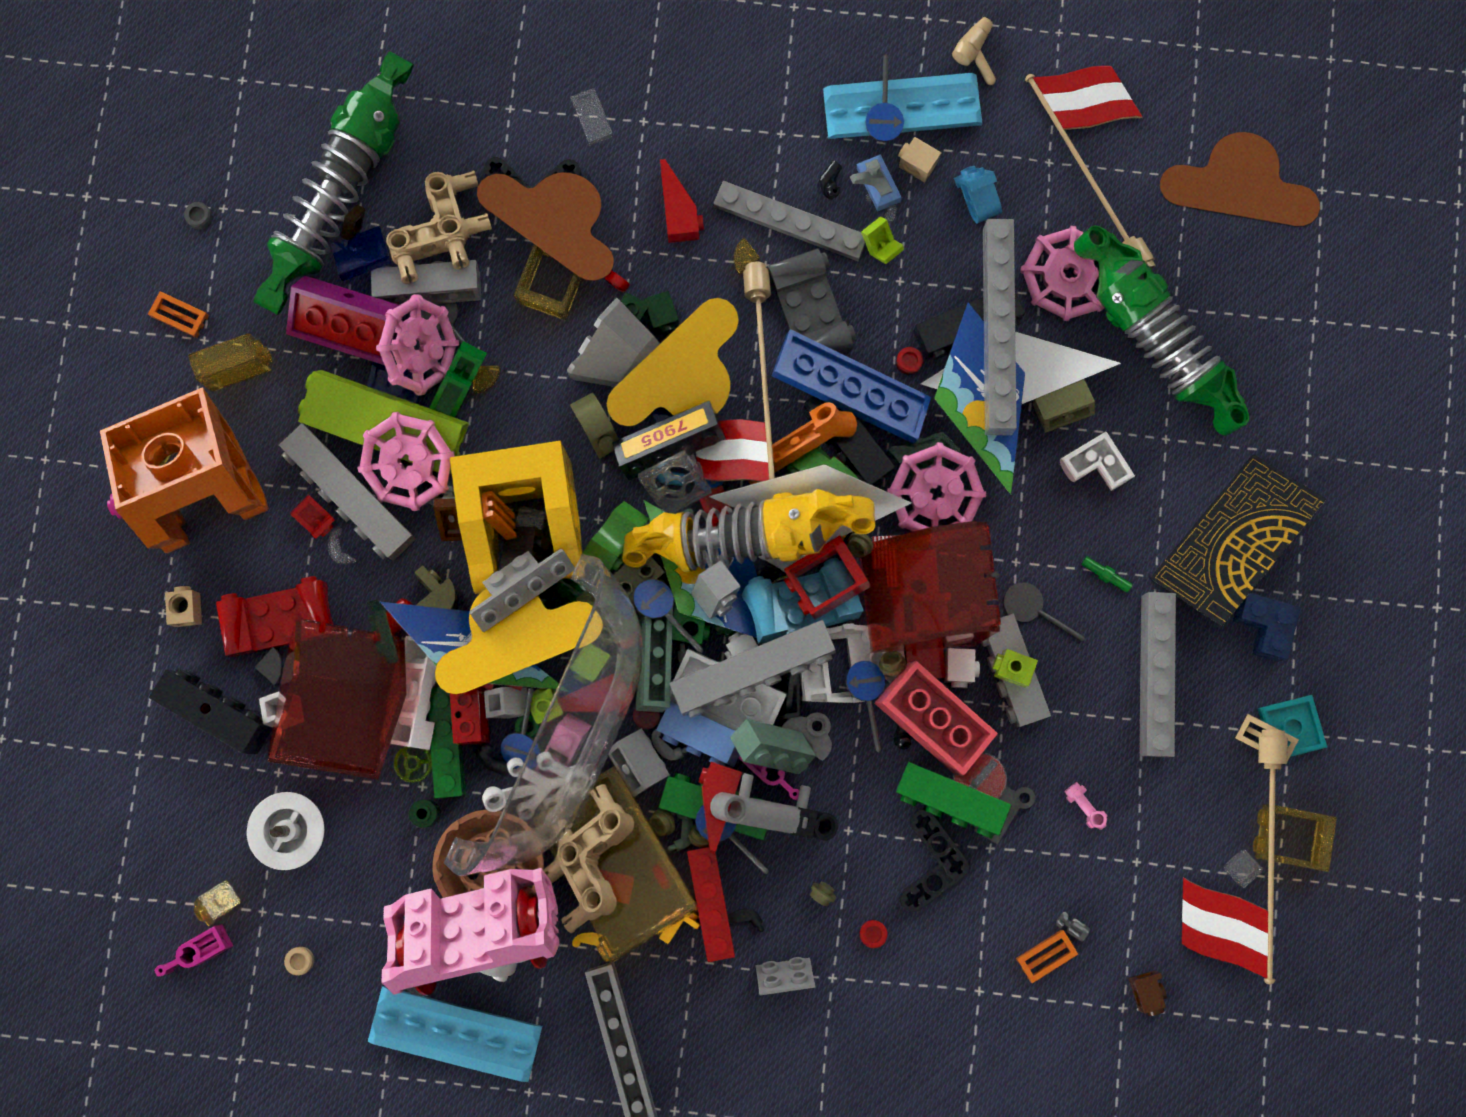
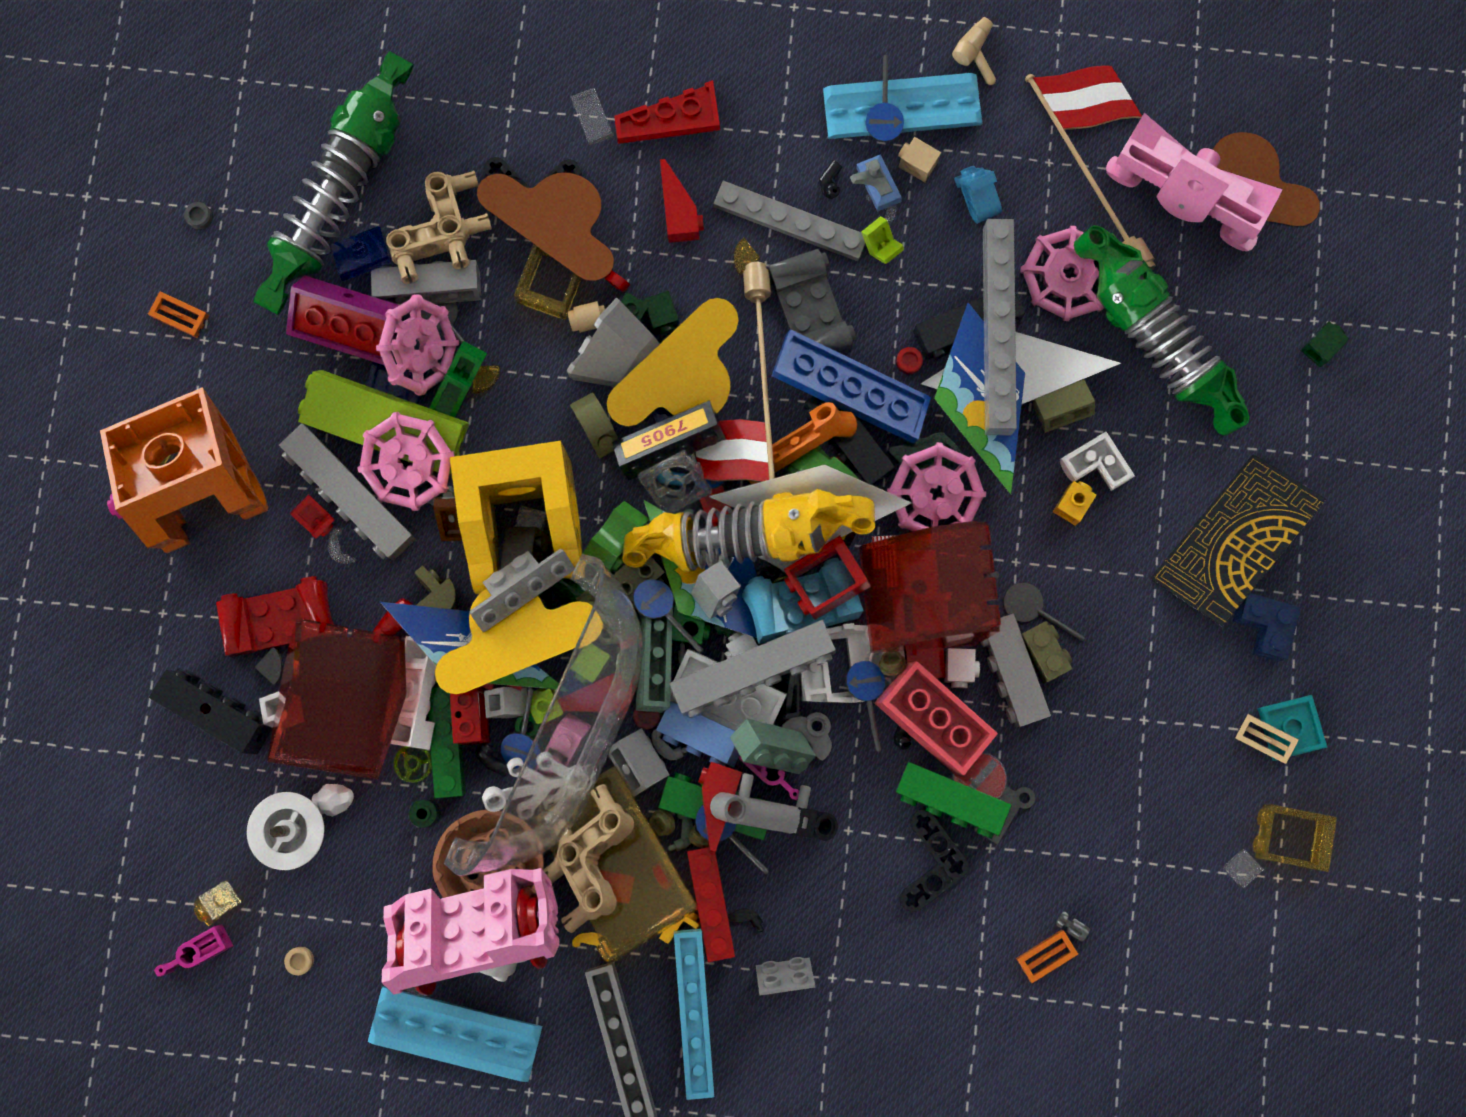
tan brick [165,586,202,627] -> none
clear yellow window [188,333,272,392] -> none
dark brown tile [341,204,366,241] -> none
clear green wing [367,599,399,664] -> none
orange tile [481,491,517,540] -> none
olive plate [810,881,836,906] -> none
olive plate [847,532,874,558] -> none
red tile [859,920,887,948] -> none
lime brick [992,649,1038,688] -> none
bright pink bar [1064,782,1107,830] -> none
green bar [1081,556,1133,593] -> none
reddish brown brick [1129,970,1167,1016] -> none
light grey brick [1139,592,1176,757] -> none
flag [1182,730,1288,985] -> none
none -> white rock [312,784,354,817]
none -> tan brick [568,301,605,333]
none -> red wing [614,80,720,144]
none -> medium azure plate [674,929,714,1100]
none -> olive brick [1021,621,1072,684]
none -> yellow brick [1053,481,1096,526]
none -> bright pink piece [1106,113,1282,251]
none -> dark green brick [1300,321,1349,367]

